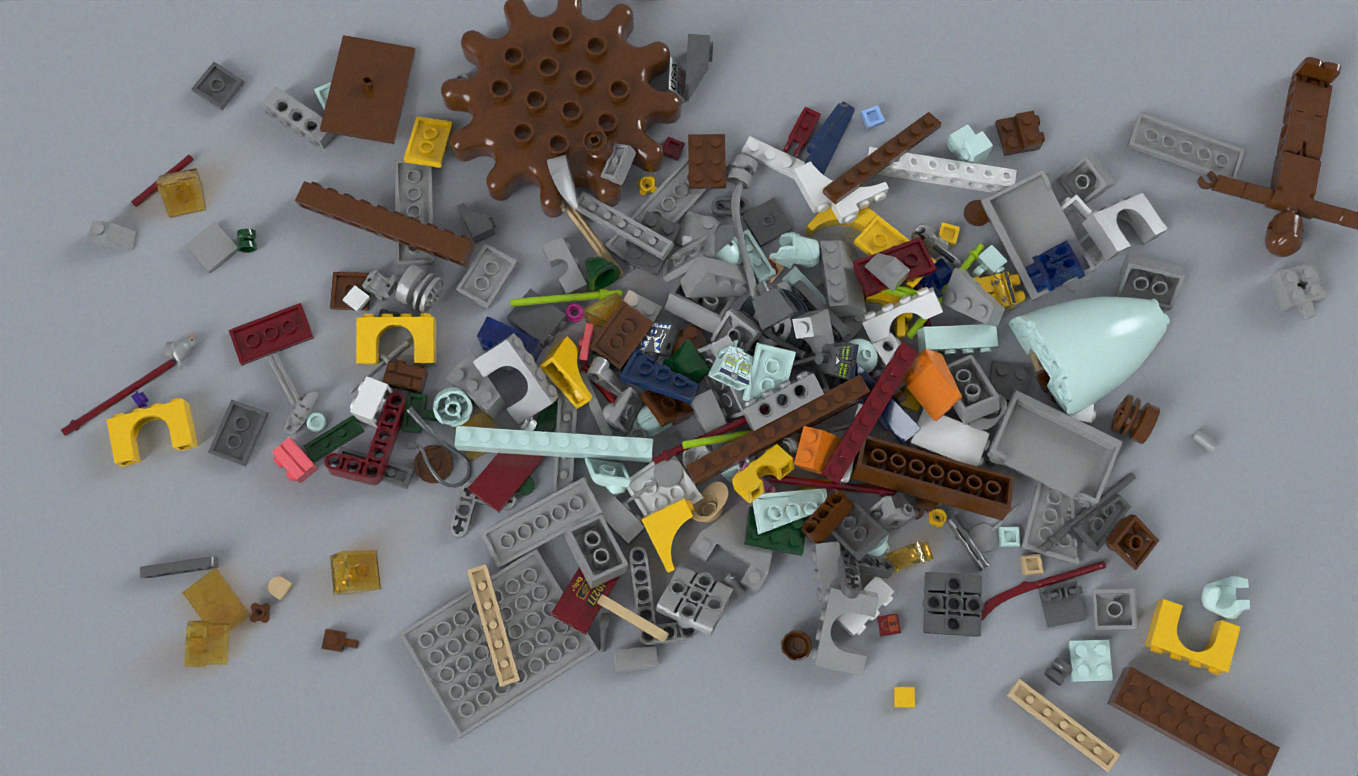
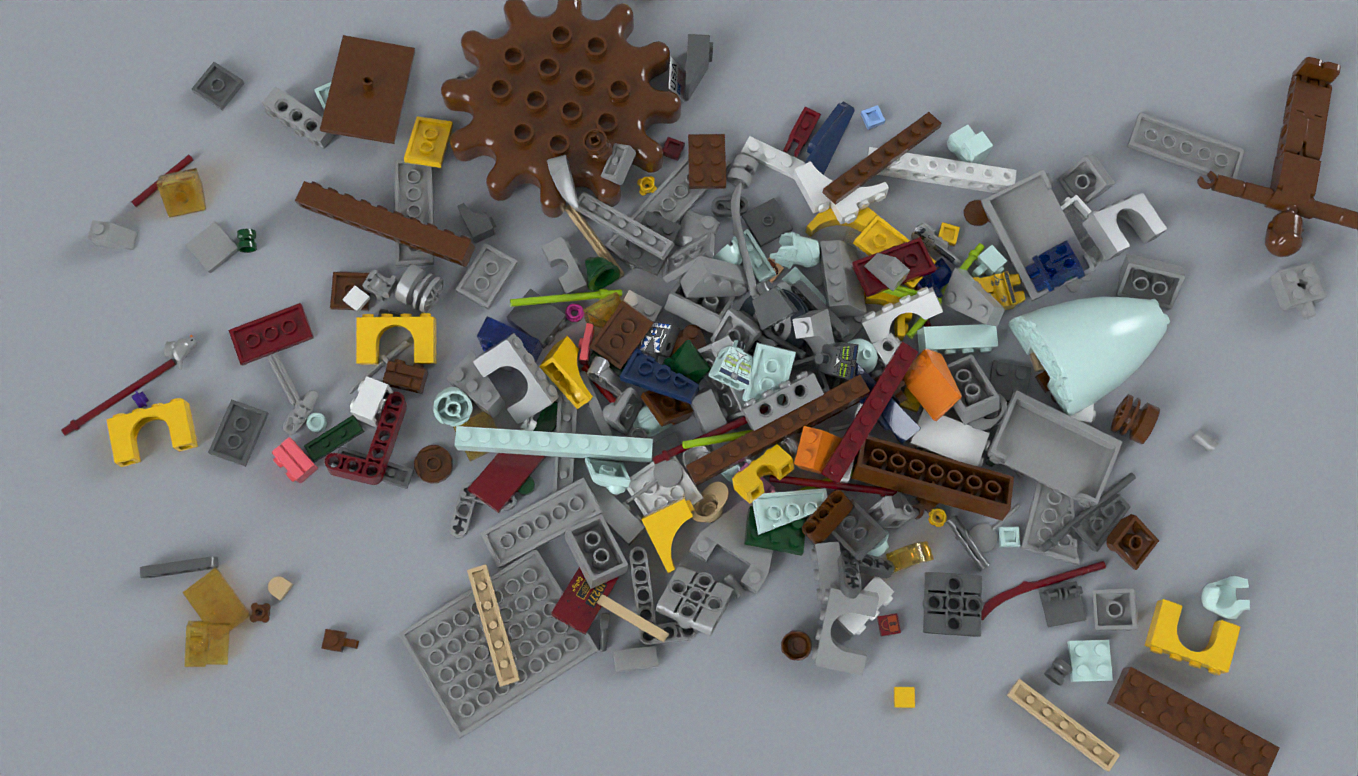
clear yellow slope [330,550,381,595] -> none
dark green plate [401,393,438,434] -> none
dark grey piece [406,406,471,488] -> none
reddish brown plate [995,110,1045,156] -> none
tan tile [1020,554,1044,576] -> none

